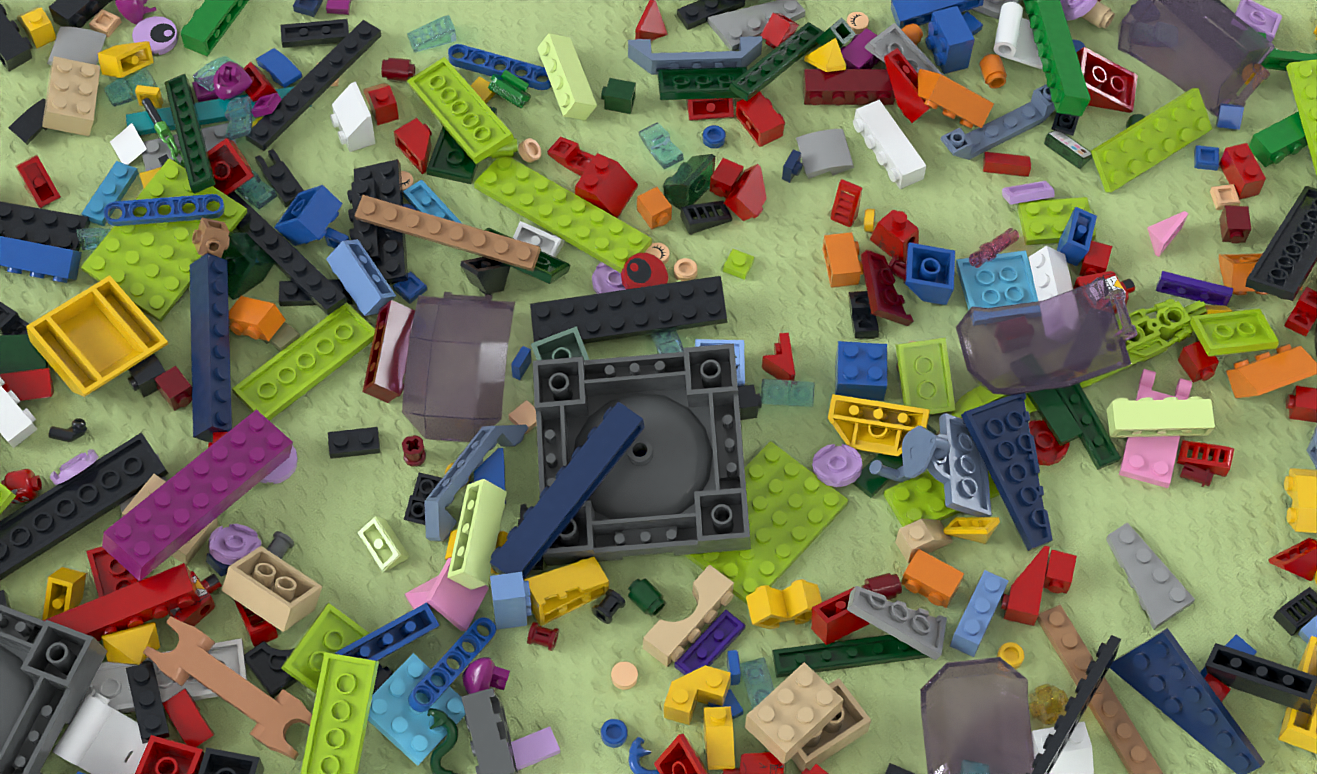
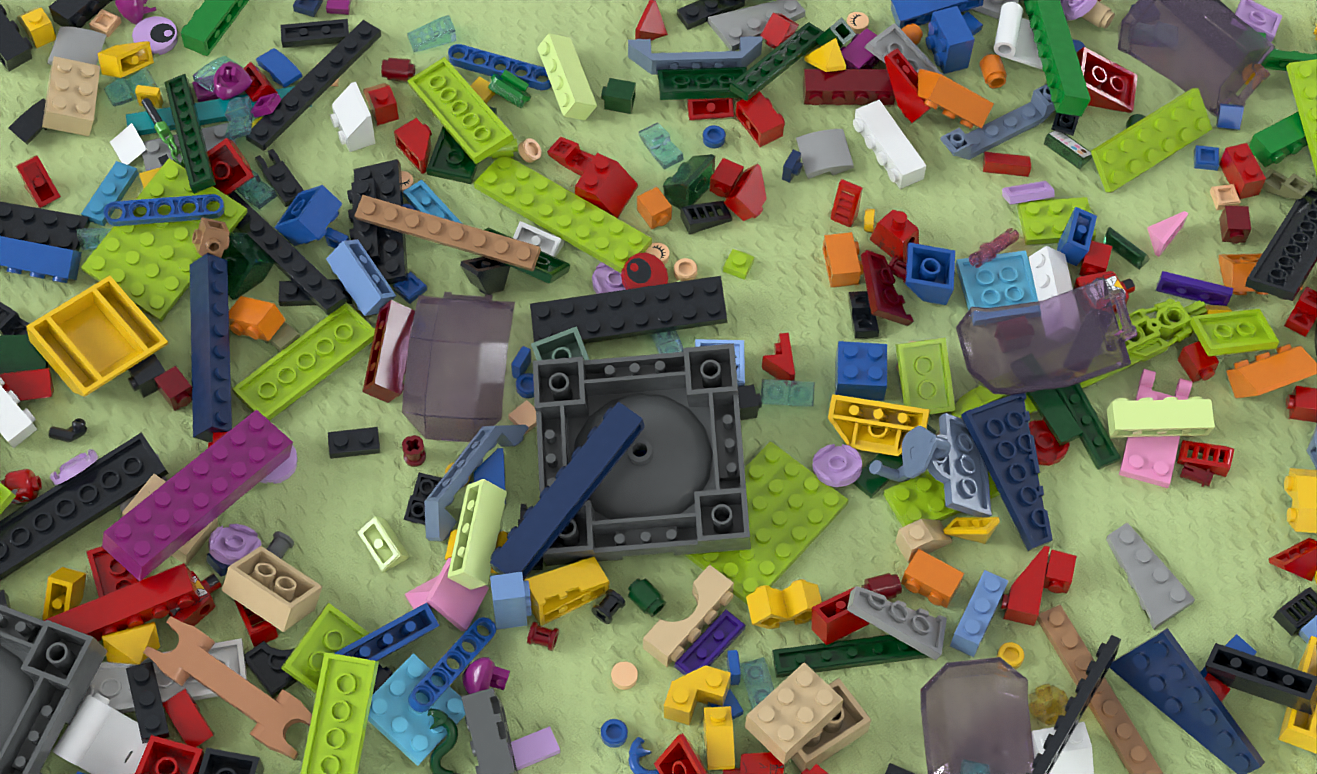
none -> blue tile [516,373,534,398]
none -> clear green slope [1103,227,1150,270]
none -> olive slope [1262,168,1313,199]

